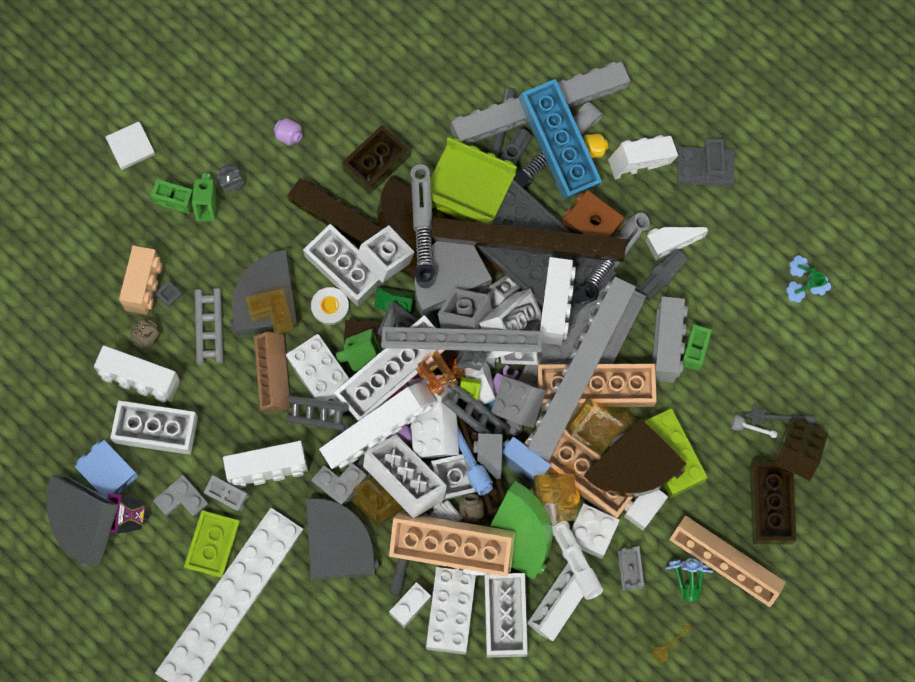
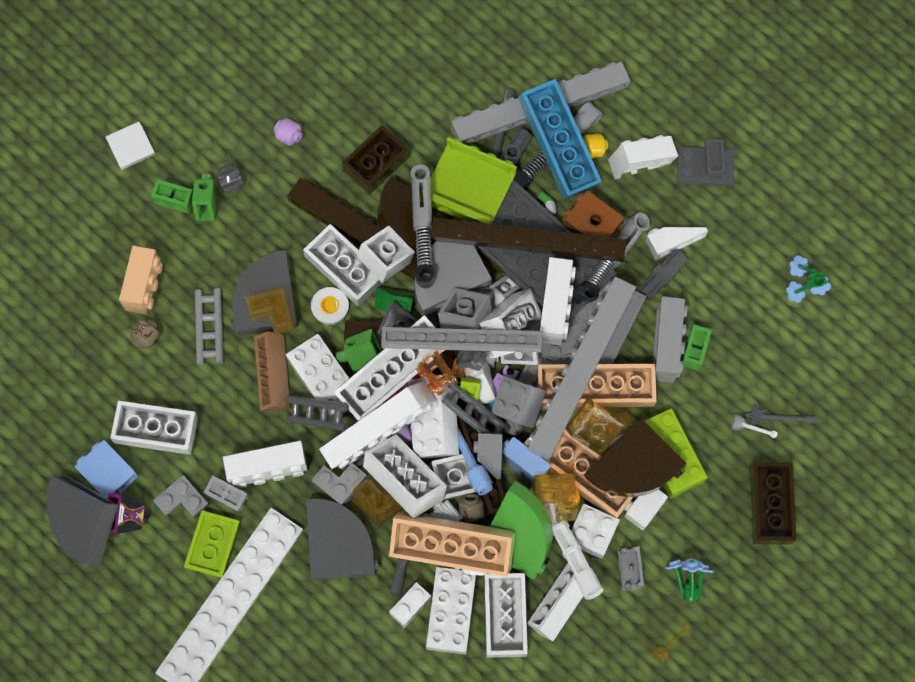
white brick [94,345,181,403] -> none
dark grey plate [155,281,182,308] -> none
light nougat brick [669,515,786,607] -> none
dark brown brick [774,417,828,481] -> none
none -> arm [537,191,556,215]

